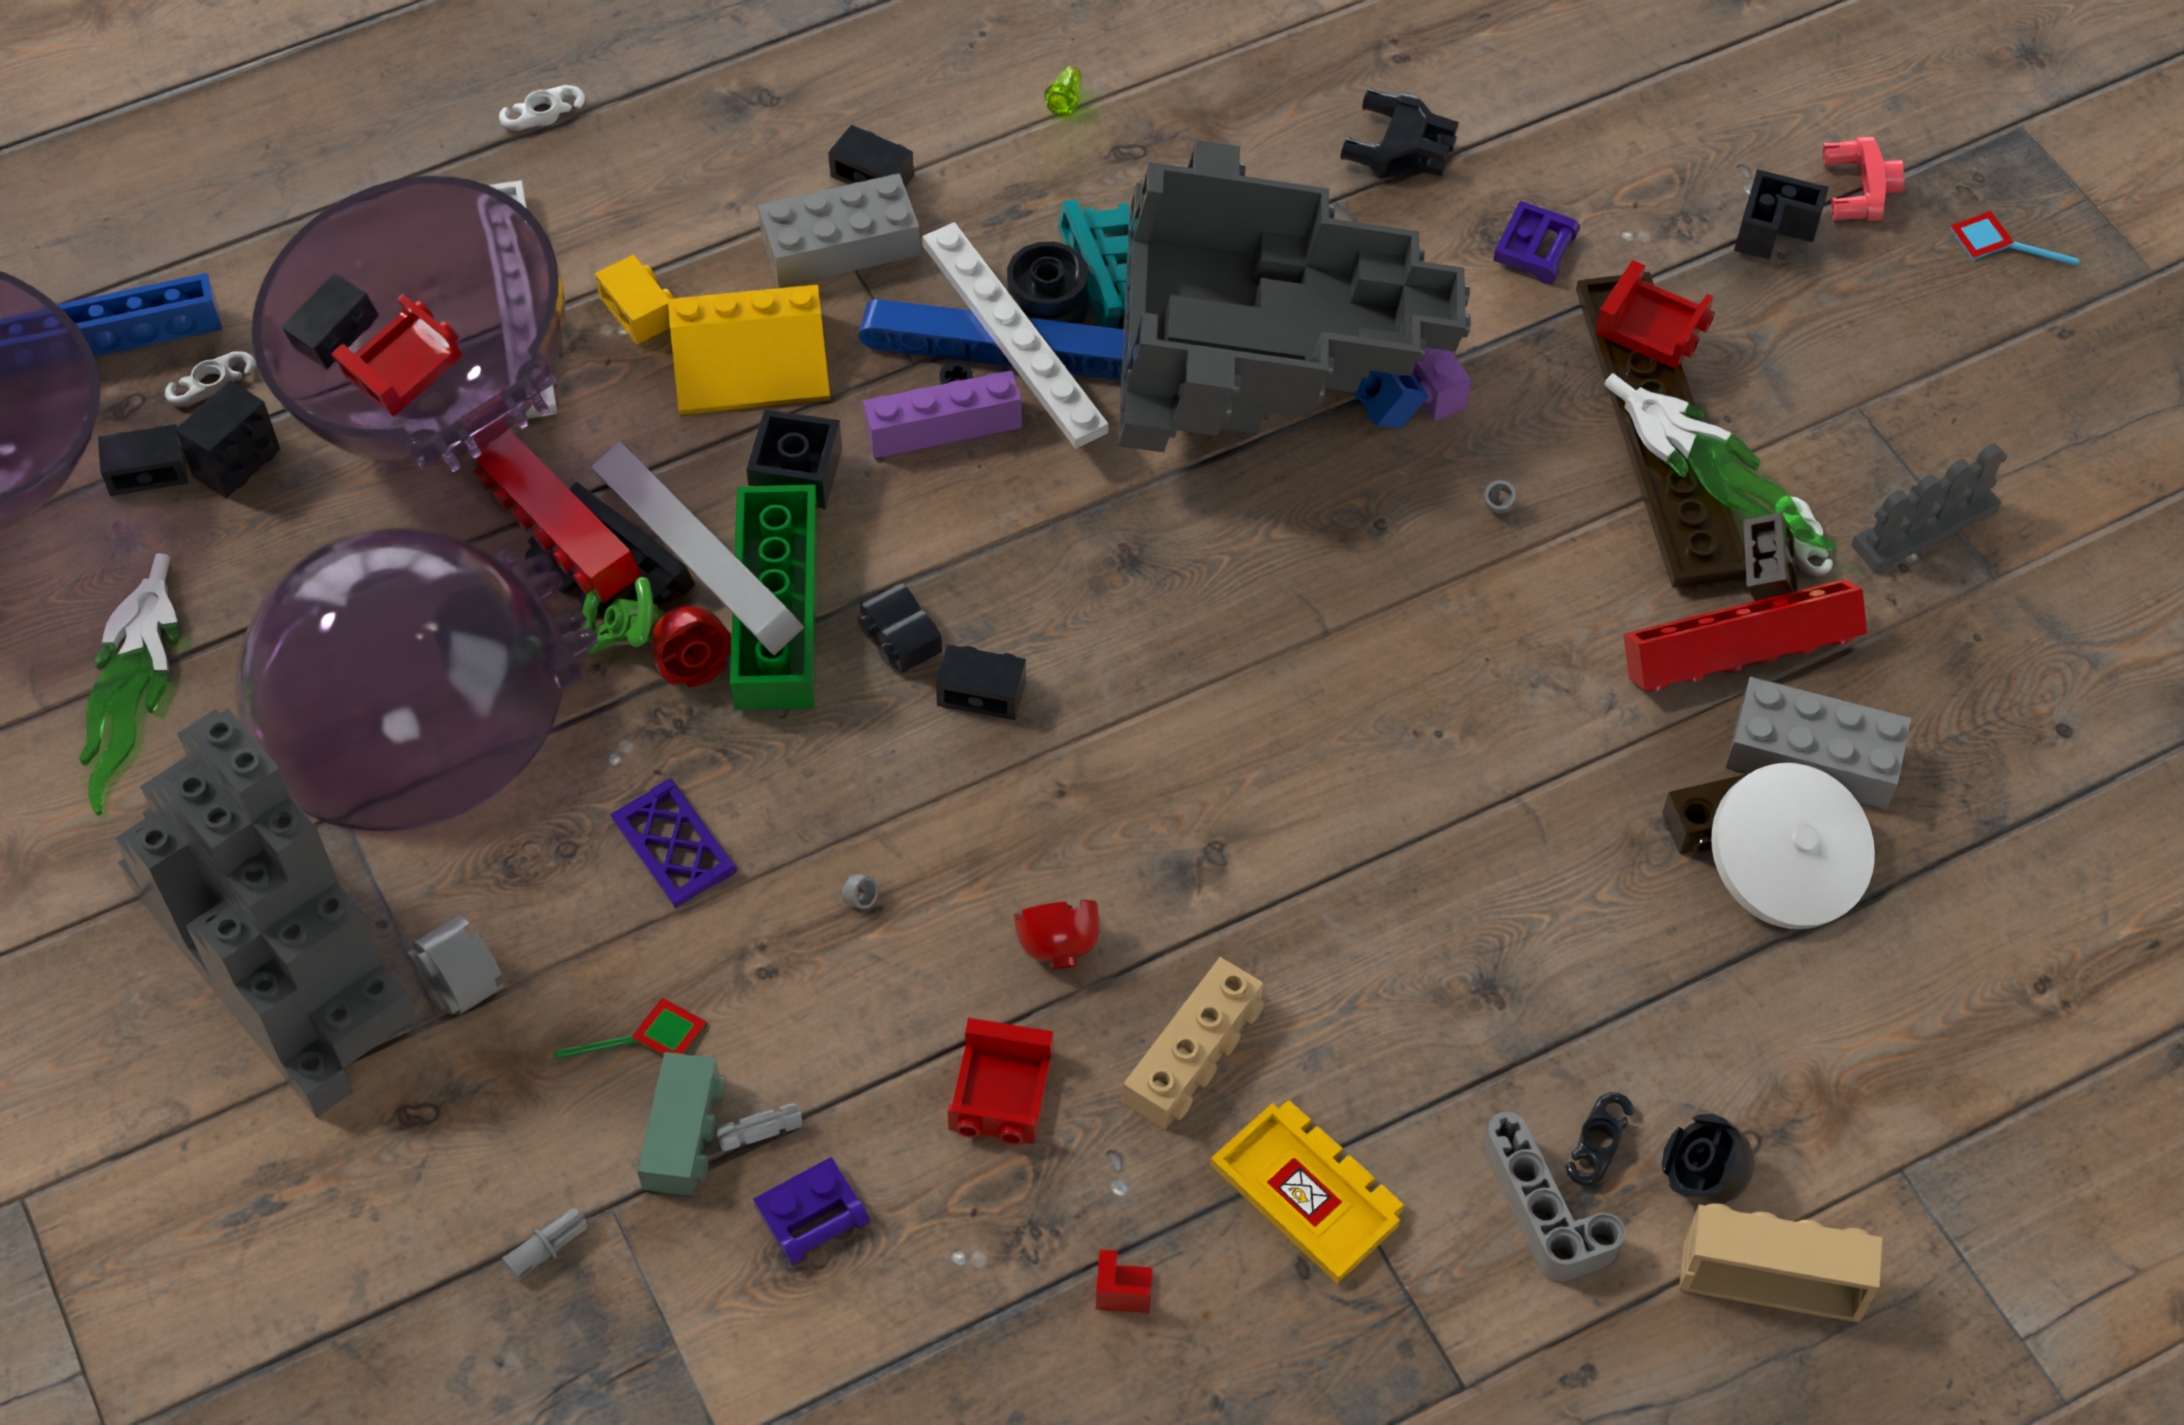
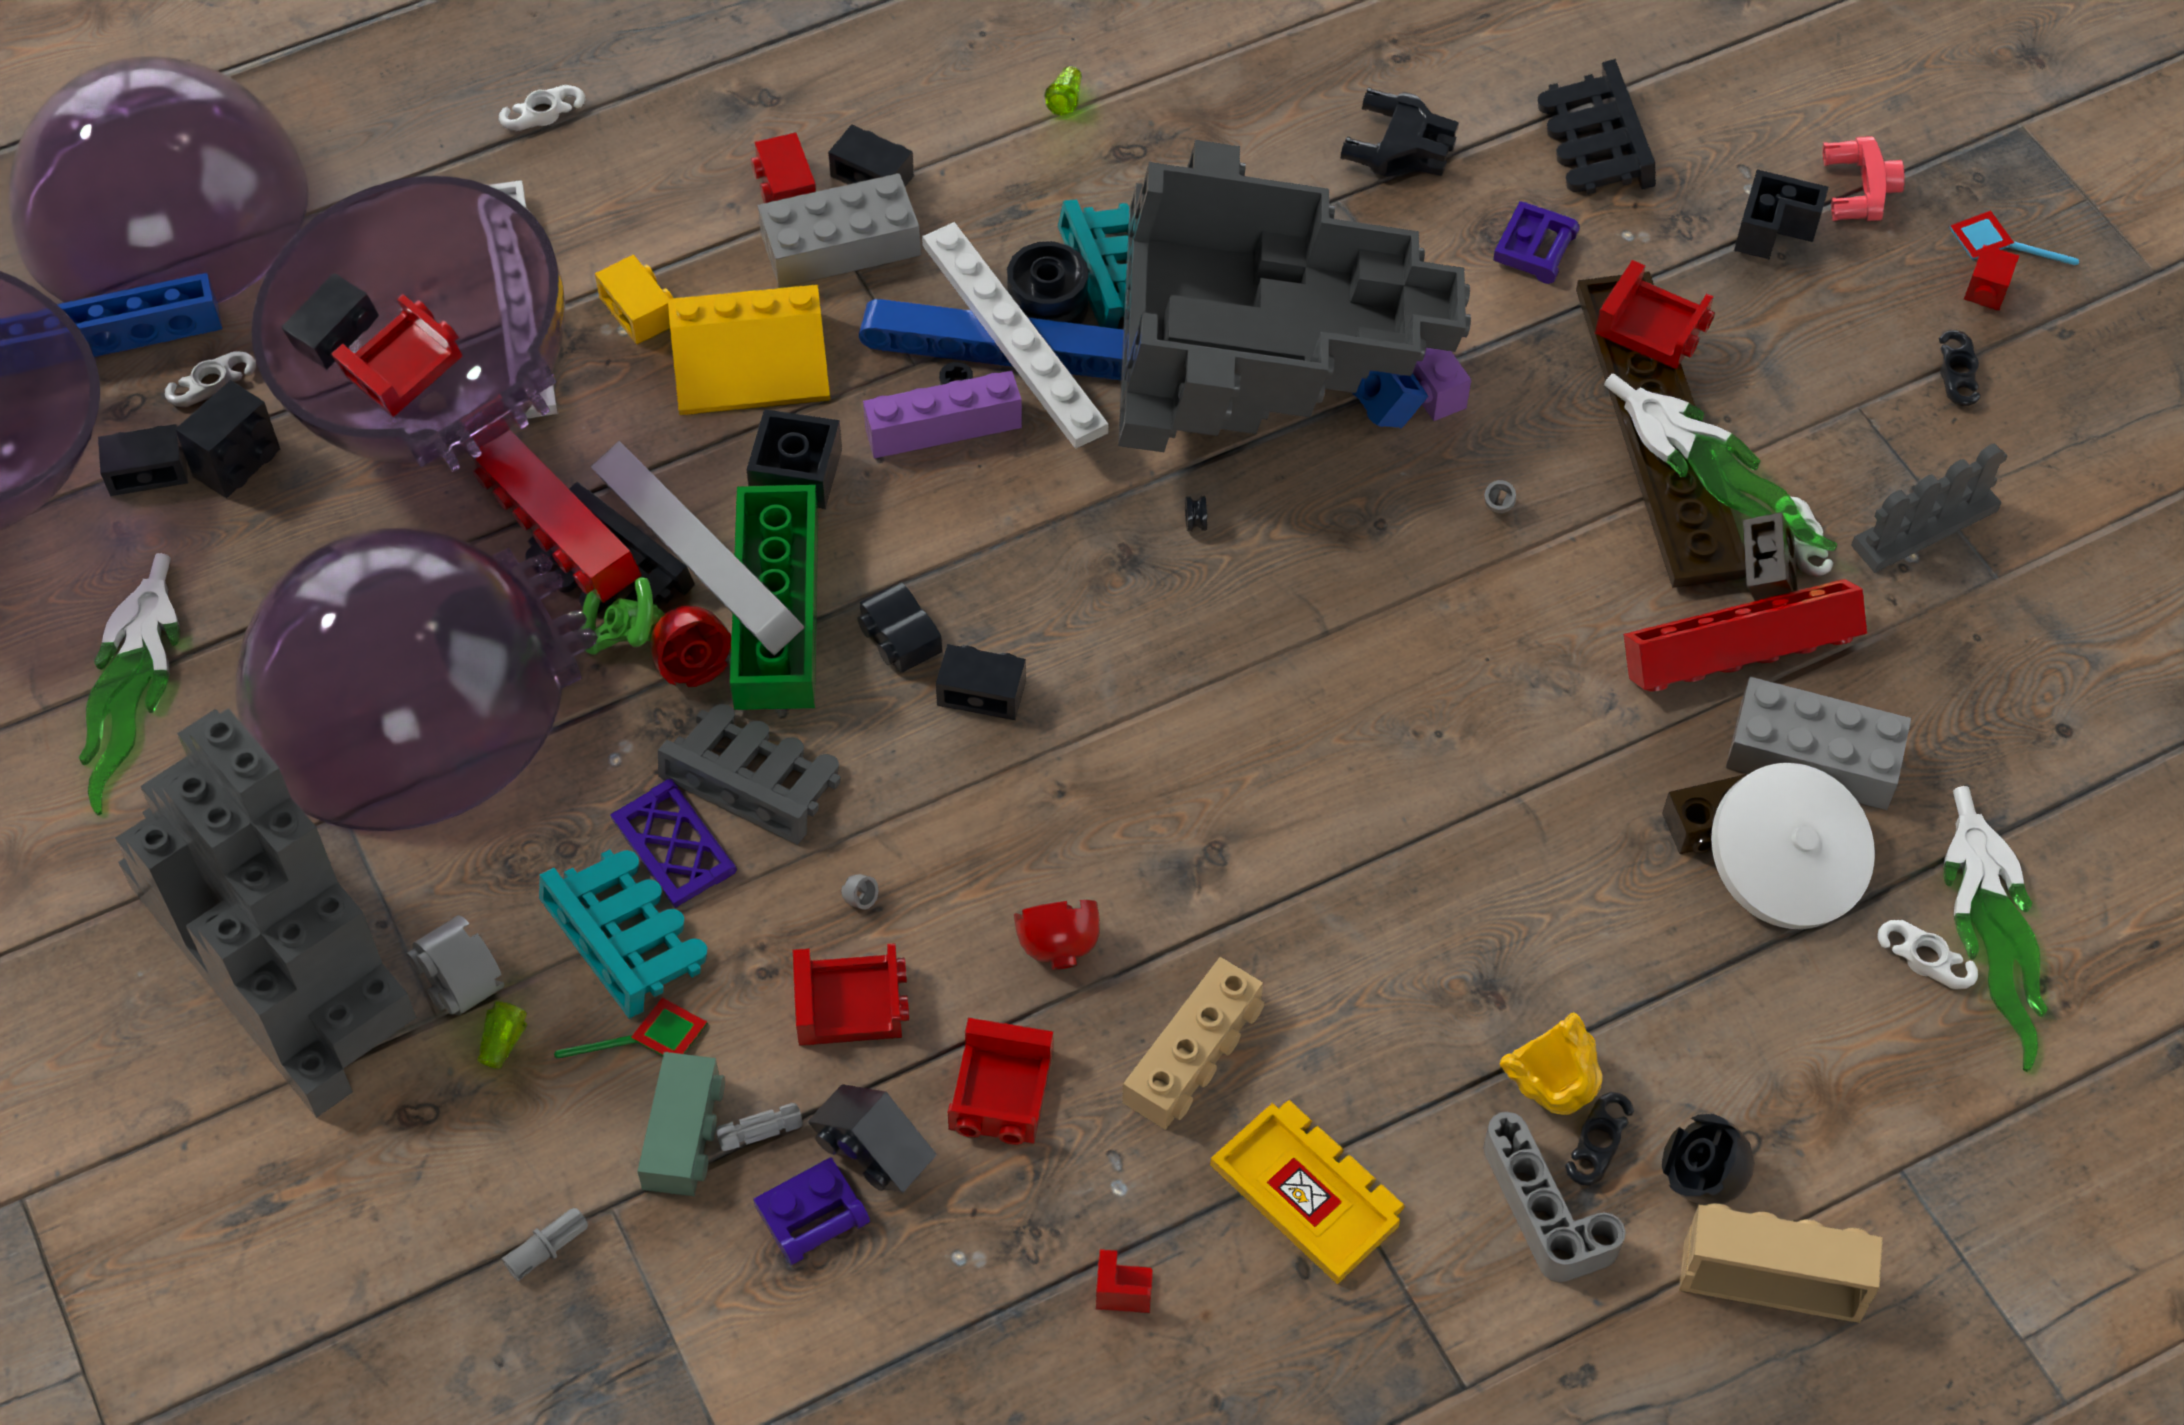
none -> clear purple windscreen [8,56,308,304]
none -> clear neon green cone [477,1001,528,1069]
none -> teal fence [539,849,708,1019]
none -> dark grey fence [658,704,841,845]
none -> red brick [751,132,816,204]
none -> red panel [792,943,910,1046]
none -> black brick [807,1084,937,1193]
none -> black bush [1185,496,1207,532]
none -> yellow hair [1500,1013,1603,1115]
none -> black fence [1537,59,1656,195]
none -> white piece [1878,920,1978,989]
none -> black piece [1939,330,1980,406]
none -> clear neon green piece [1943,786,2047,1072]
none -> red brick [1963,244,2020,311]

